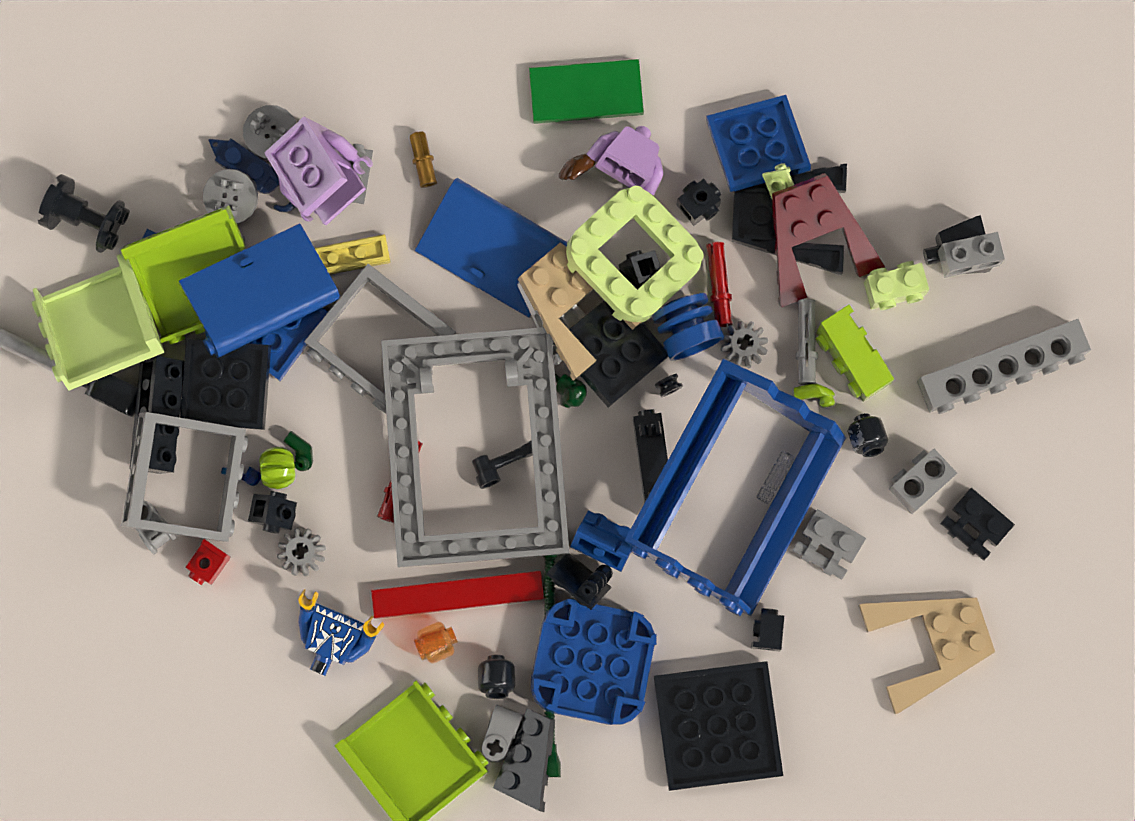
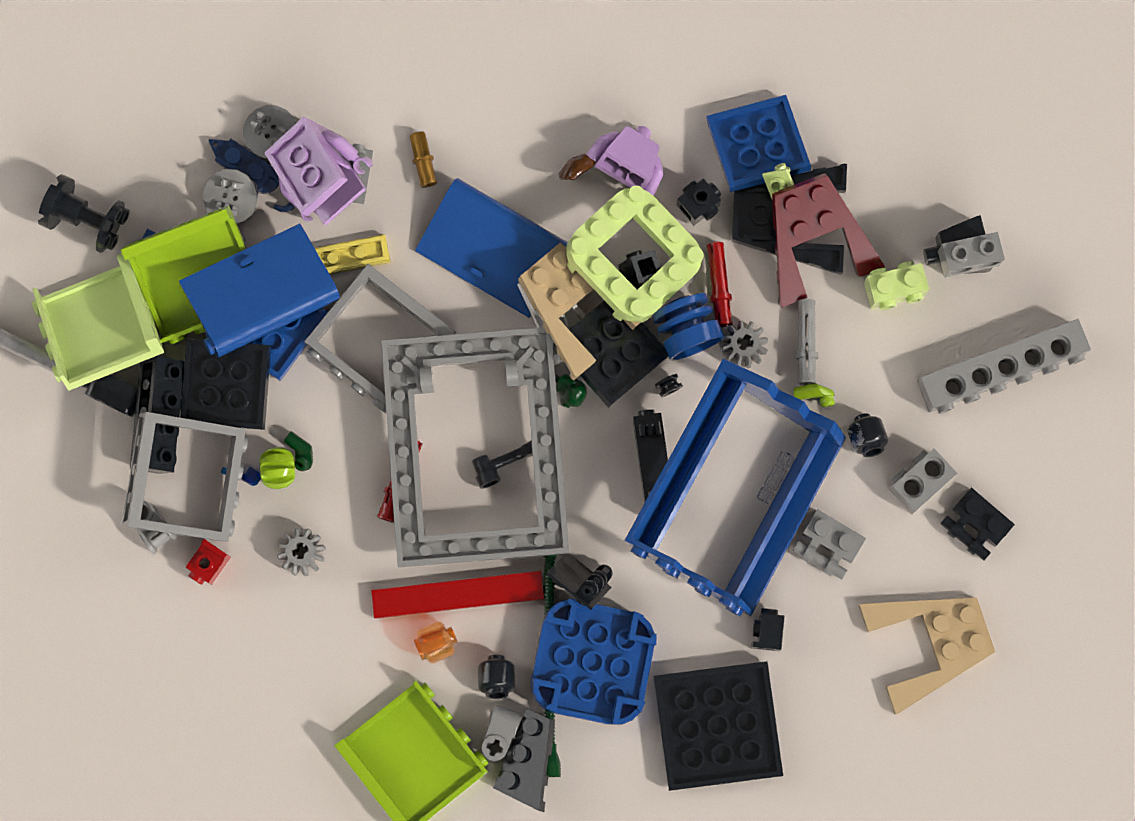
black brick [248,491,297,534] -> none
torso [298,589,384,676] -> none
green tile [529,59,644,124] -> none
blue brick [570,510,632,572] -> none
lime wedge [816,304,894,402] -> none

